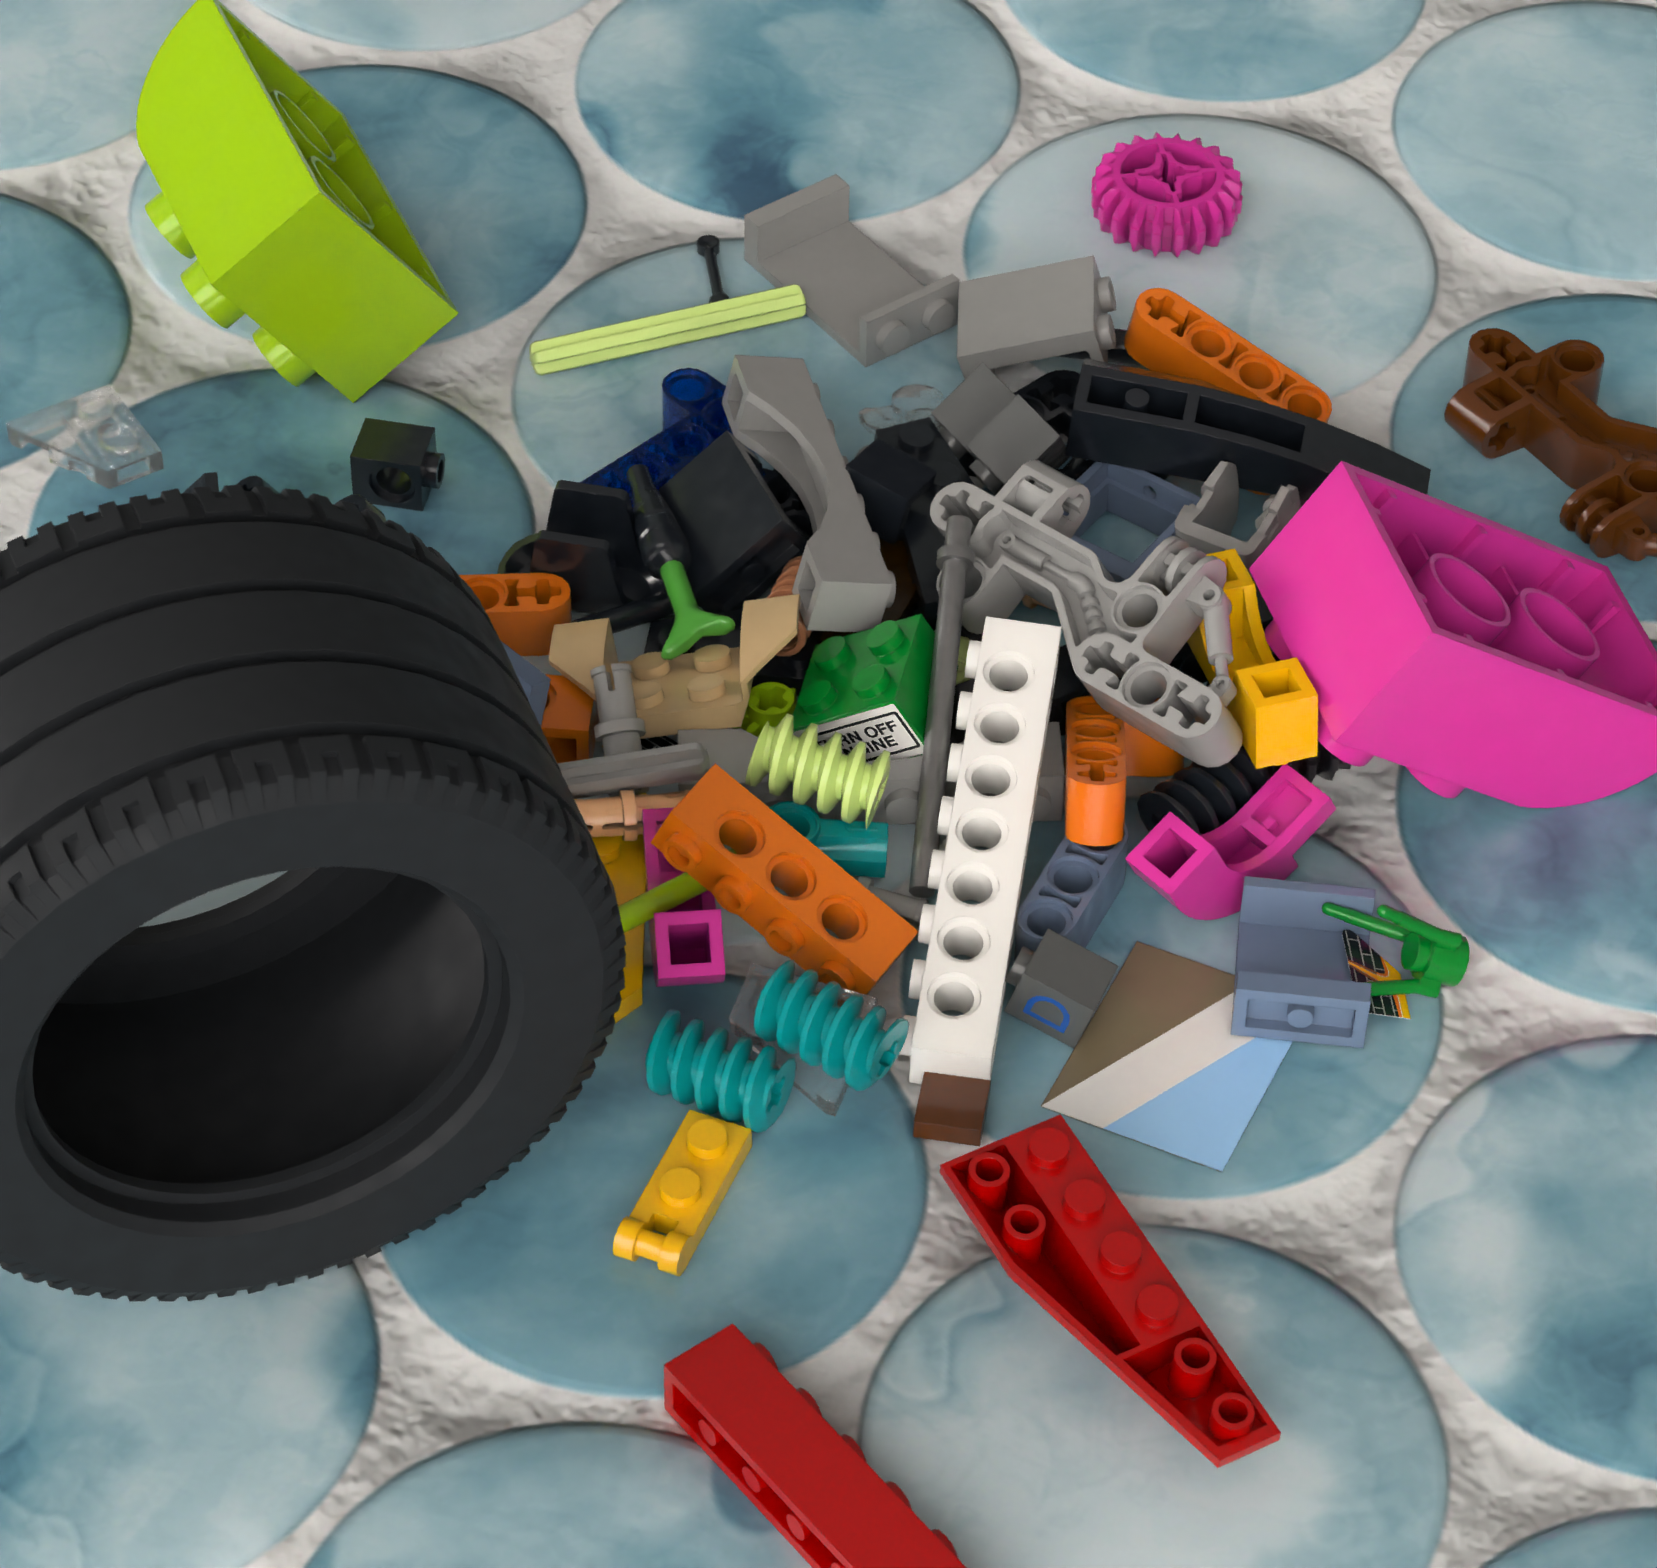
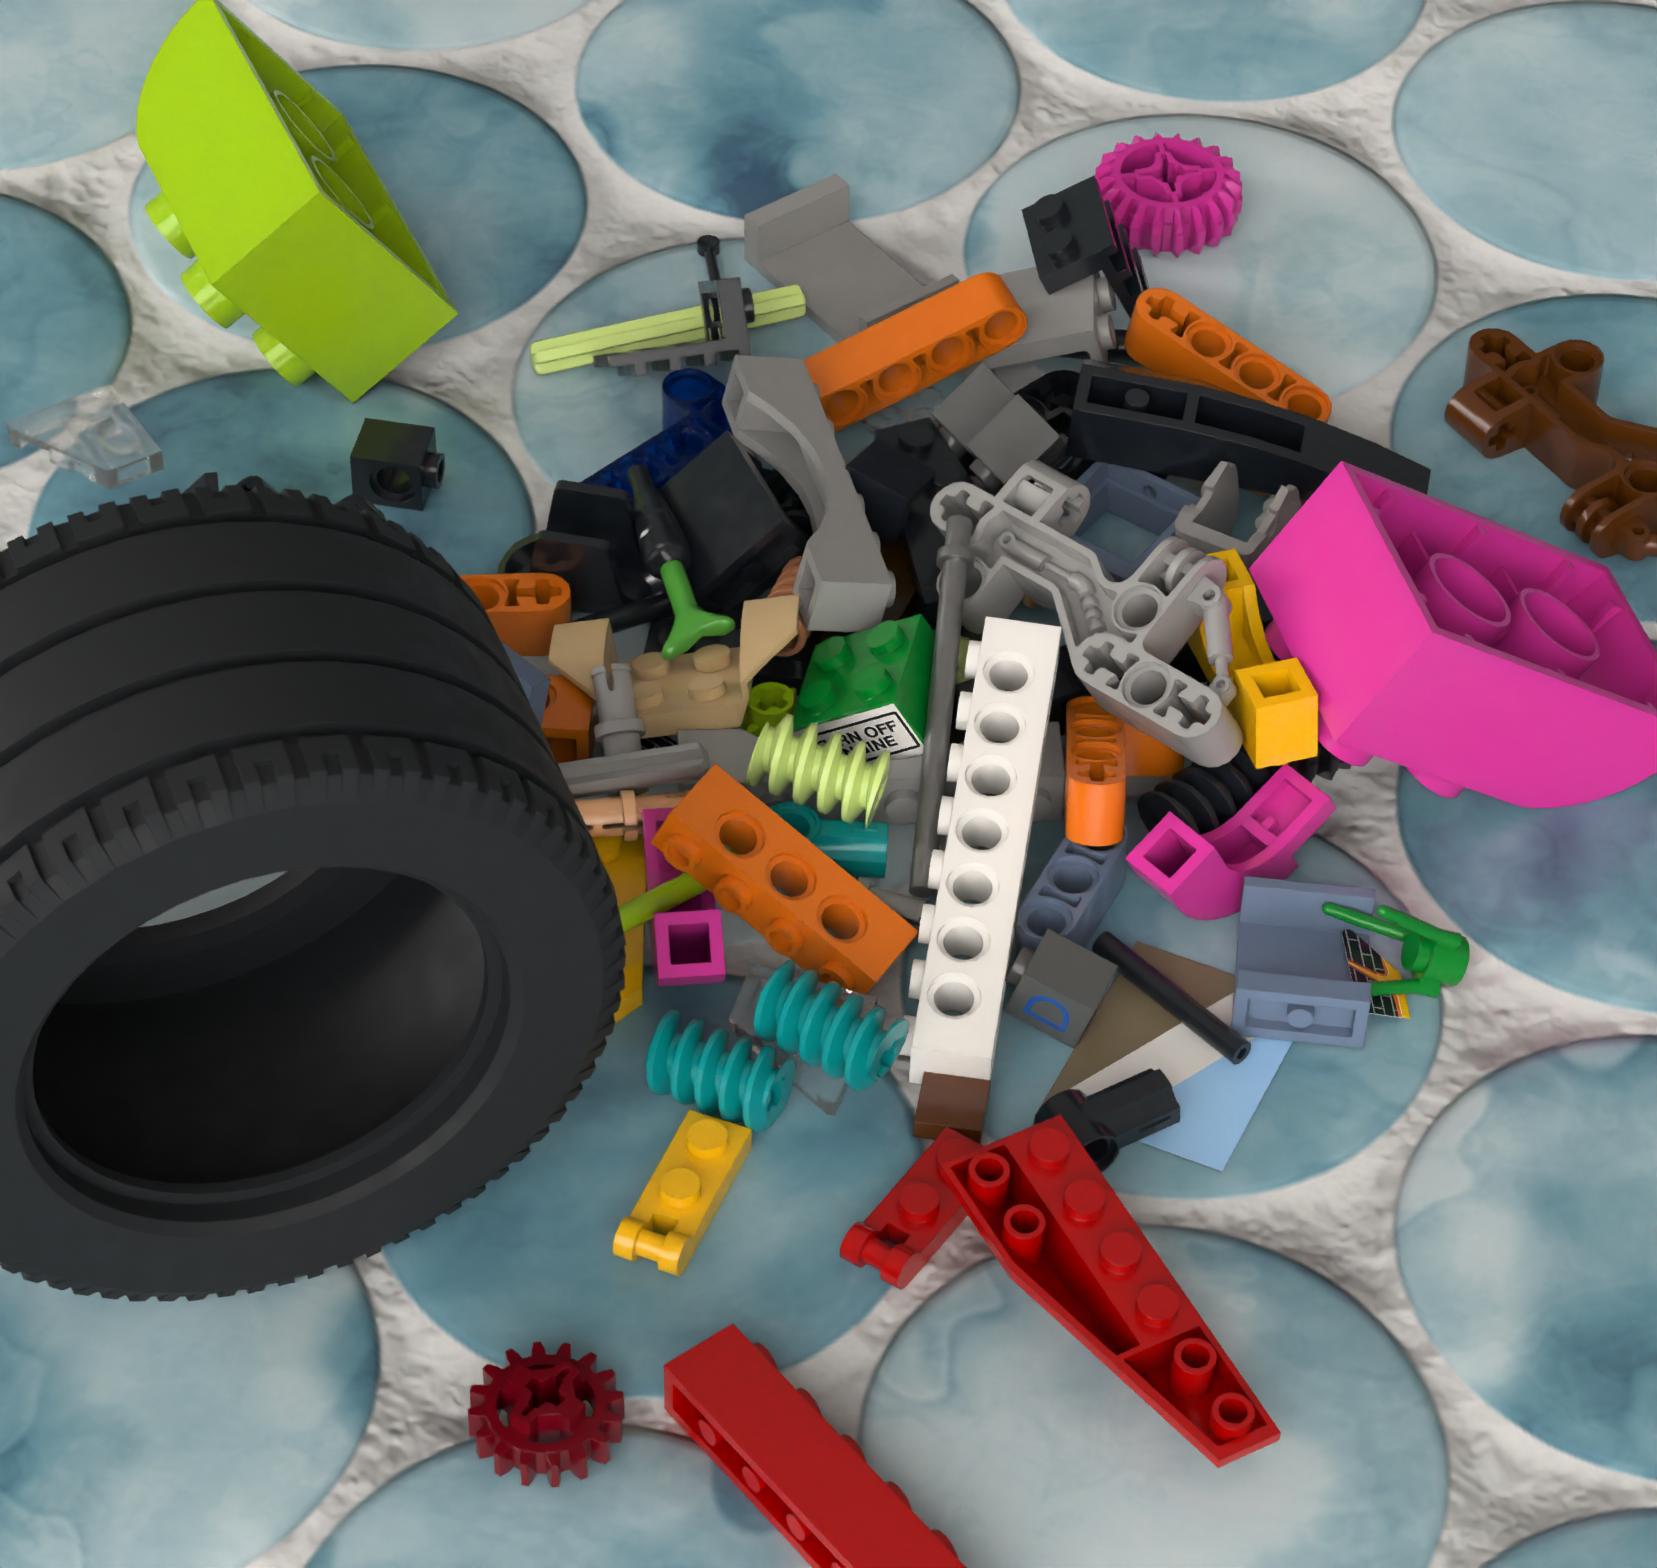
none -> dark red gear [467,1341,624,1487]
none -> black plate [592,277,755,376]
none -> orange beam [804,272,1028,433]
none -> red plate [839,1127,983,1290]
none -> black plate [1022,176,1150,319]
none -> black piece [1033,1068,1180,1173]
none -> black piece [1092,931,1251,1065]

